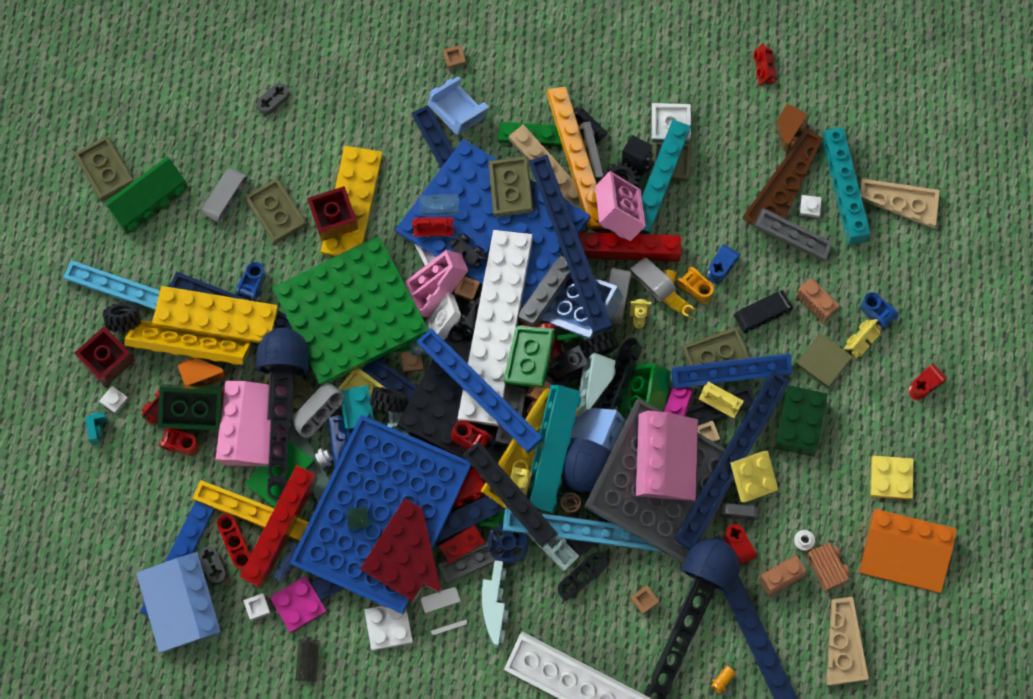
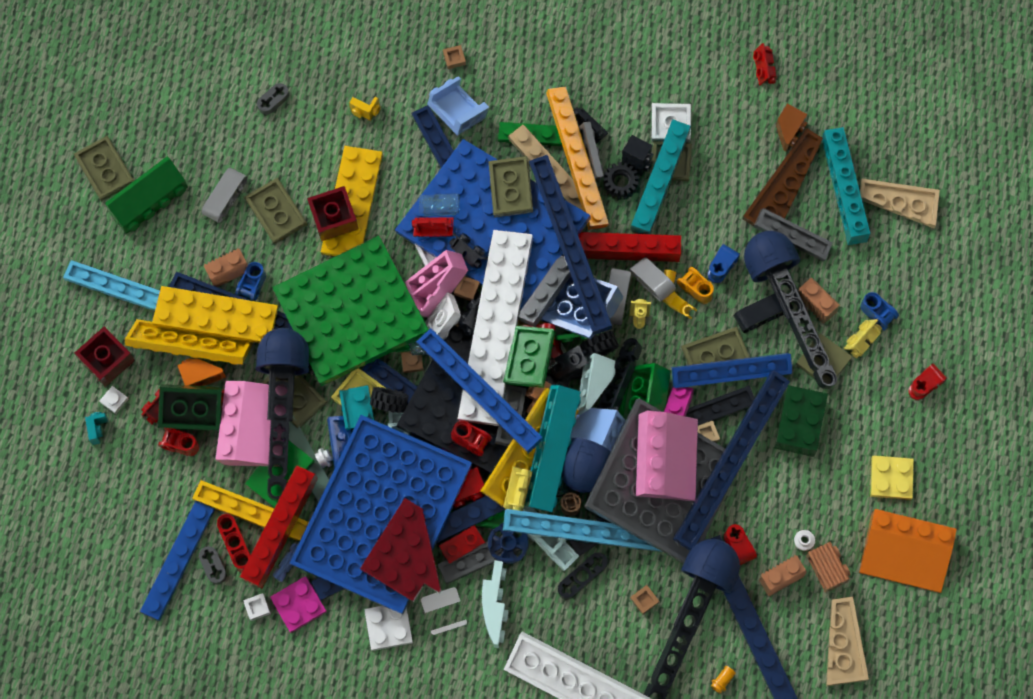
black tyre [103,301,141,333] -> none
medium blue slope [136,552,221,653] -> none
light grey beam [290,383,344,438] -> none
clear smoke hinge [295,637,320,682] -> none
clear green plate [347,506,370,531] -> none
black tile [463,441,558,548] -> none
bright pink brick [595,171,646,241] -> none
light yellow hinge [699,382,744,418] -> none
dark grey beam [720,504,760,521] -> none
light yellow plate [730,451,778,502] -> none
white plate [799,195,821,218] -> none
none -> nougat brick [204,248,248,287]
none -> yellow bracket [349,97,381,121]
none -> piece [744,231,837,389]

